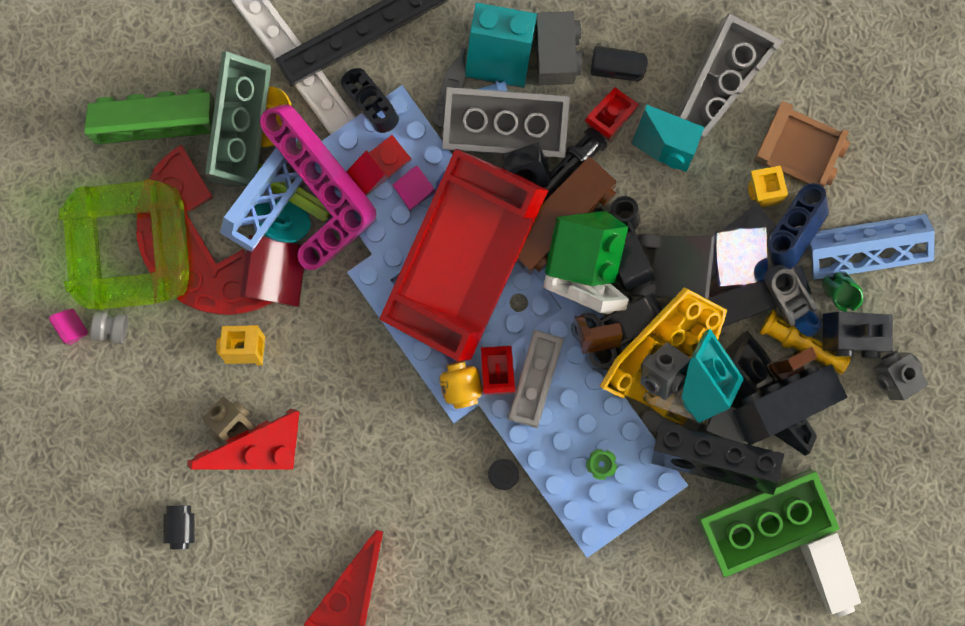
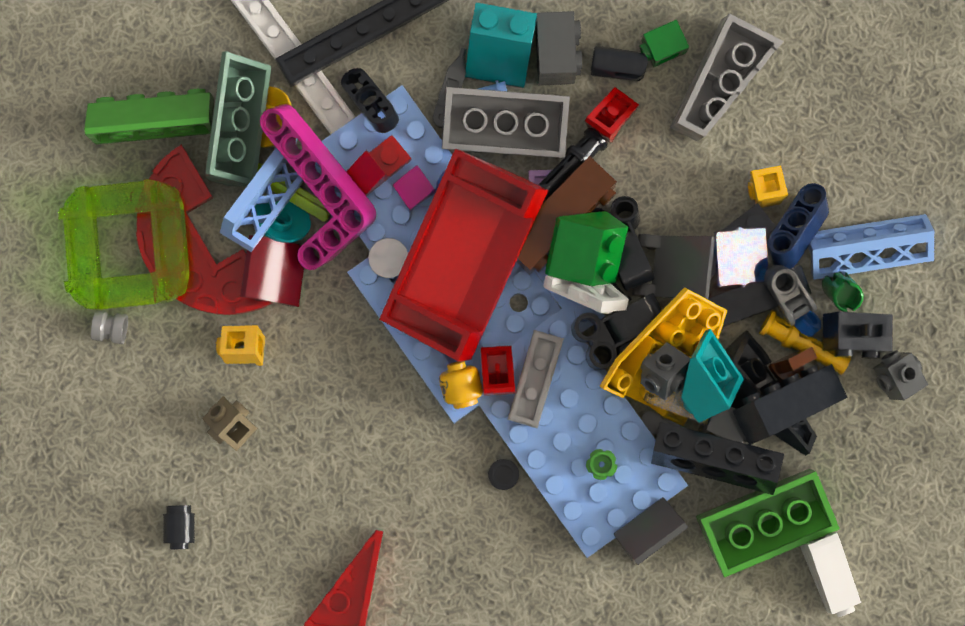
dark pink slope [49,309,88,345] -> none
wing [187,409,300,470] -> none
black brick [502,142,550,186] -> none
reddish brown tile [574,315,623,354] -> none
teal slope [631,105,704,172] -> none
medium nougat panel [754,101,850,187] -> none
none -> flat silver sticker [368,238,408,278]
none -> dark grey slope [614,497,688,565]
none -> green brick [639,20,689,68]

